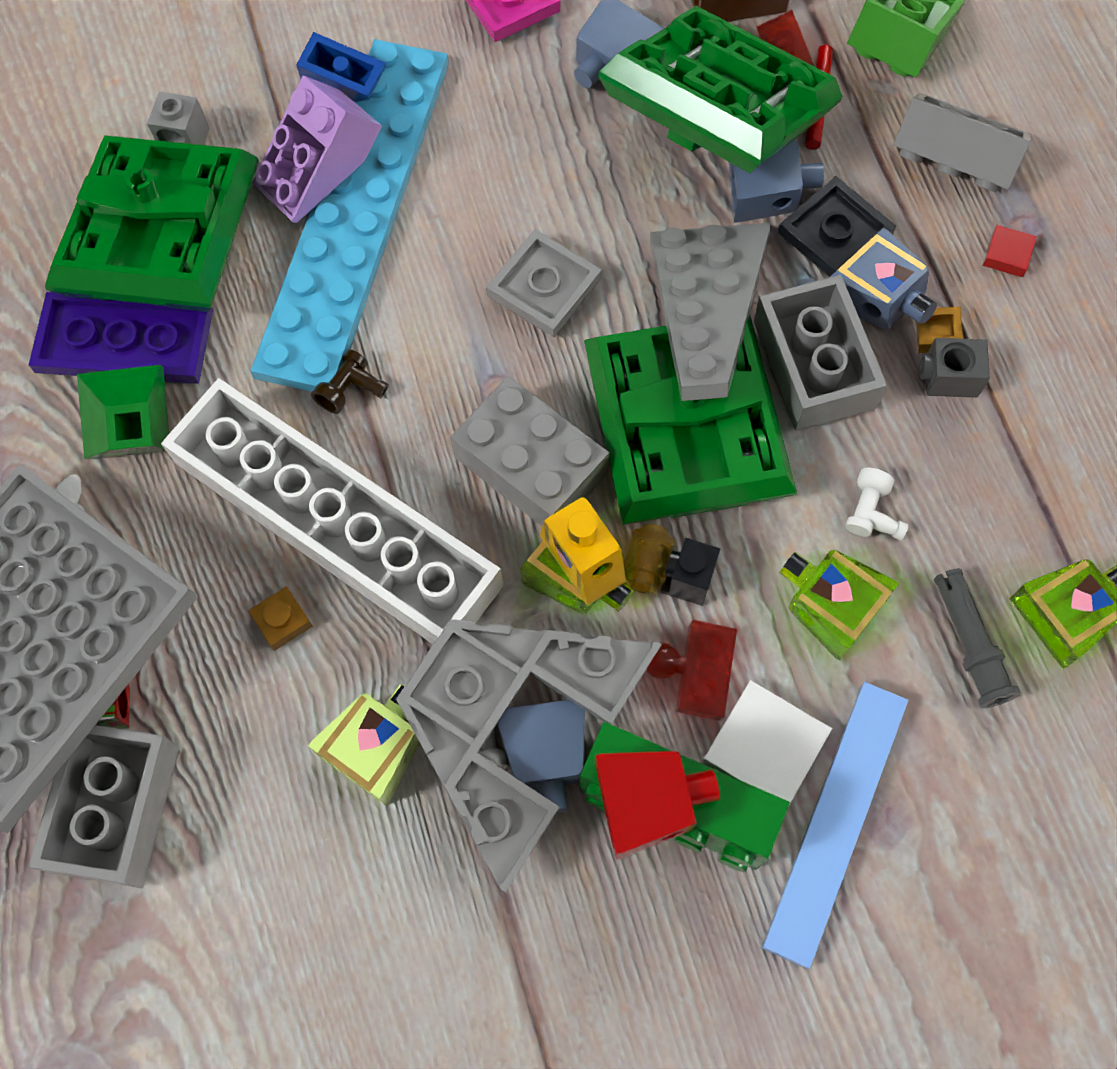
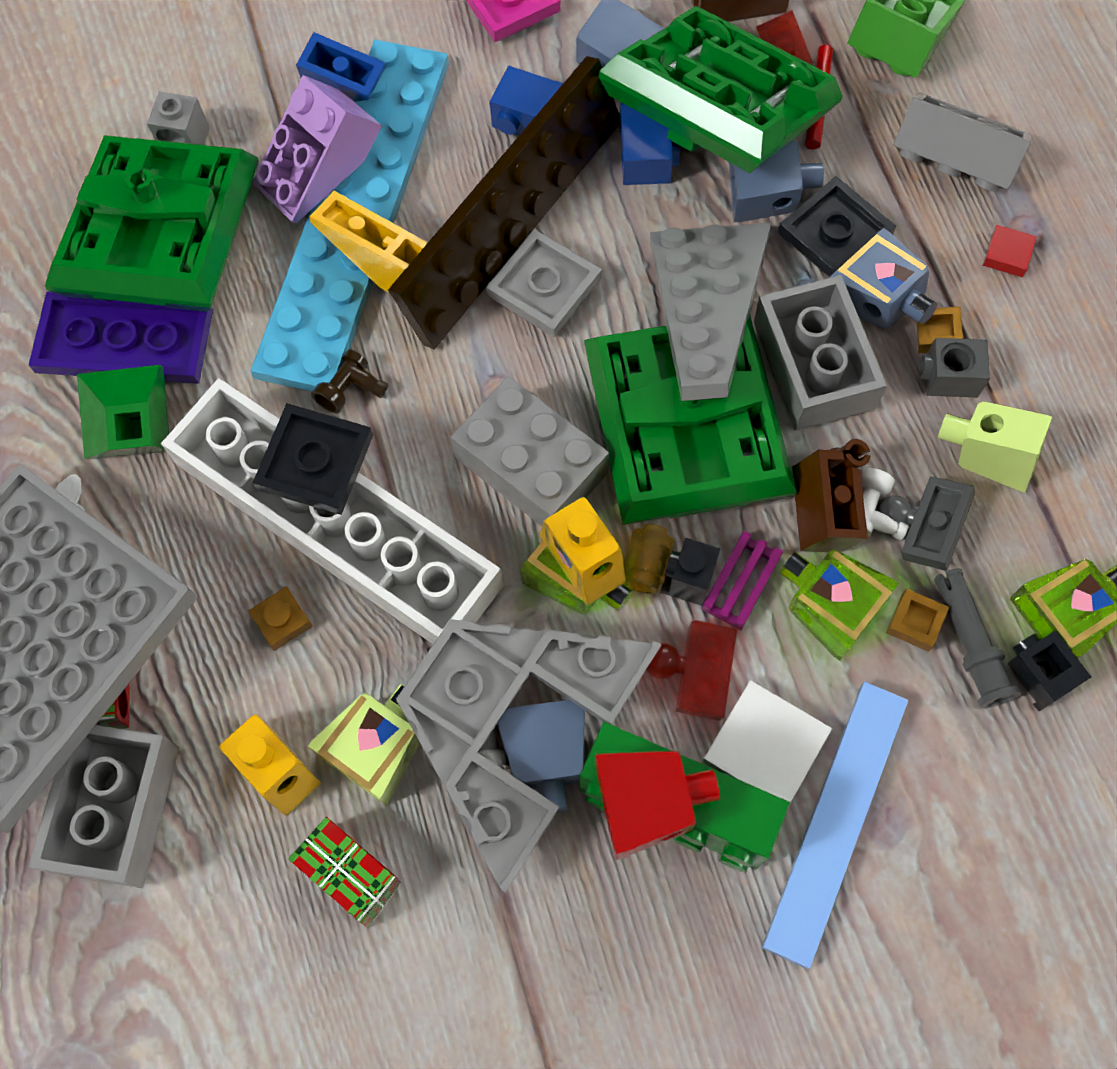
none -> yellow torso [219,714,321,816]
none -> black plate [252,403,374,515]
none -> piece [288,816,401,928]
none -> yellow slope [309,191,428,293]
none -> dark brown plate [388,56,620,350]
none -> blue brick [489,65,563,136]
none -> blue brick [619,102,679,185]
none -> magenta tile [701,531,783,631]
none -> reddish brown hinge [792,439,871,553]
none -> dark grey plate [877,476,975,571]
none -> pearl gold plate [886,588,949,652]
none -> yellowish green torso [938,401,1052,493]
none -> black brick [1007,630,1091,712]

